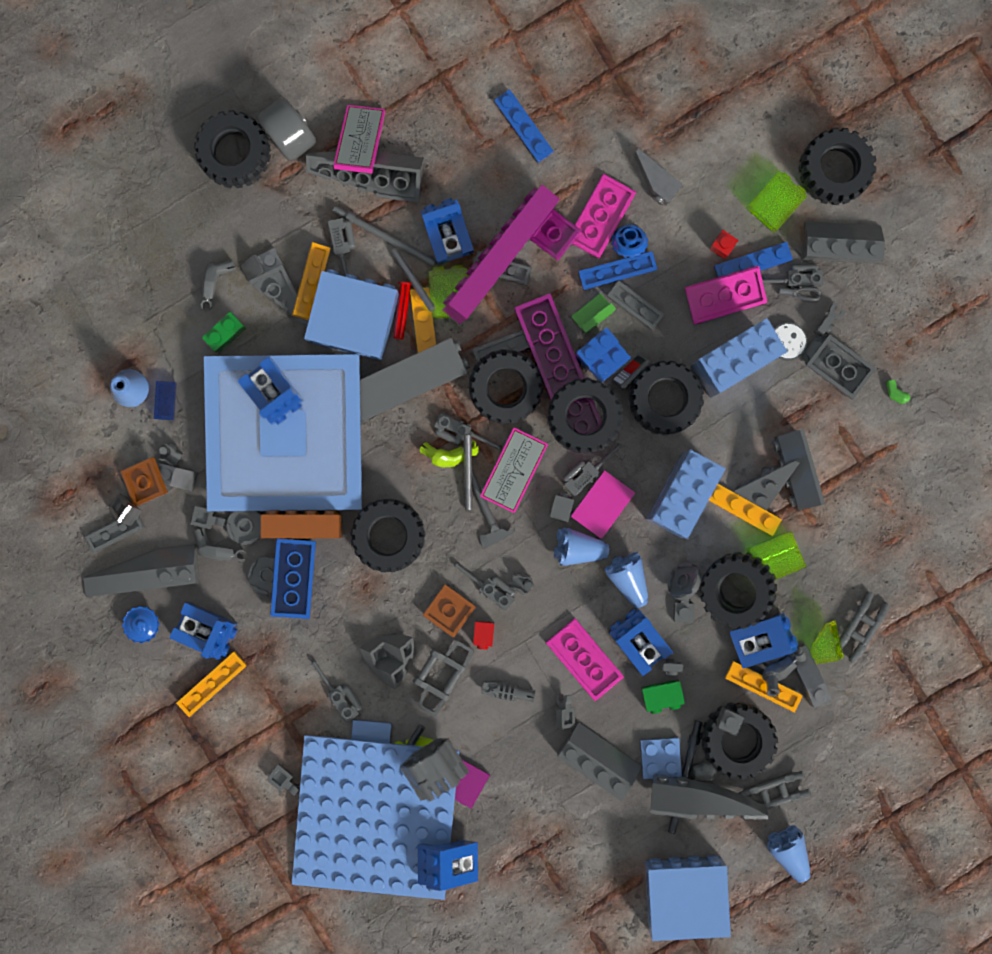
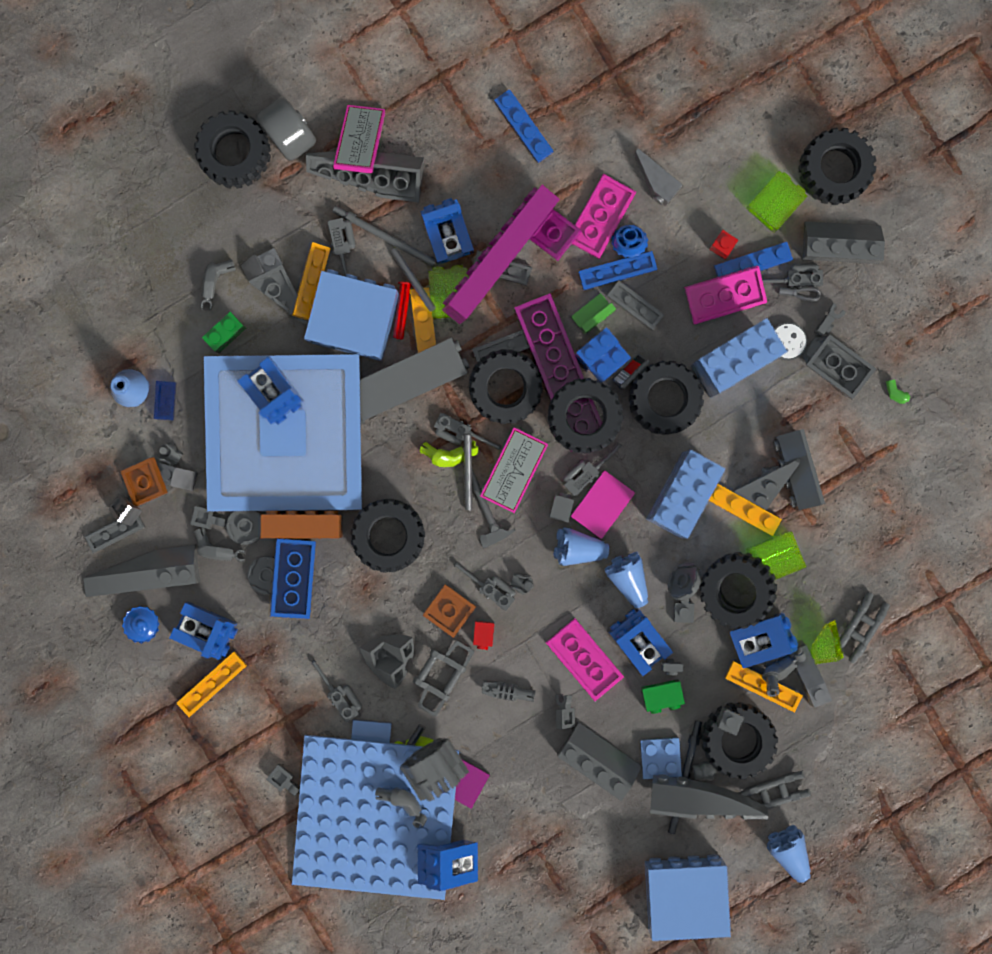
none -> dark grey arm [375,787,427,828]

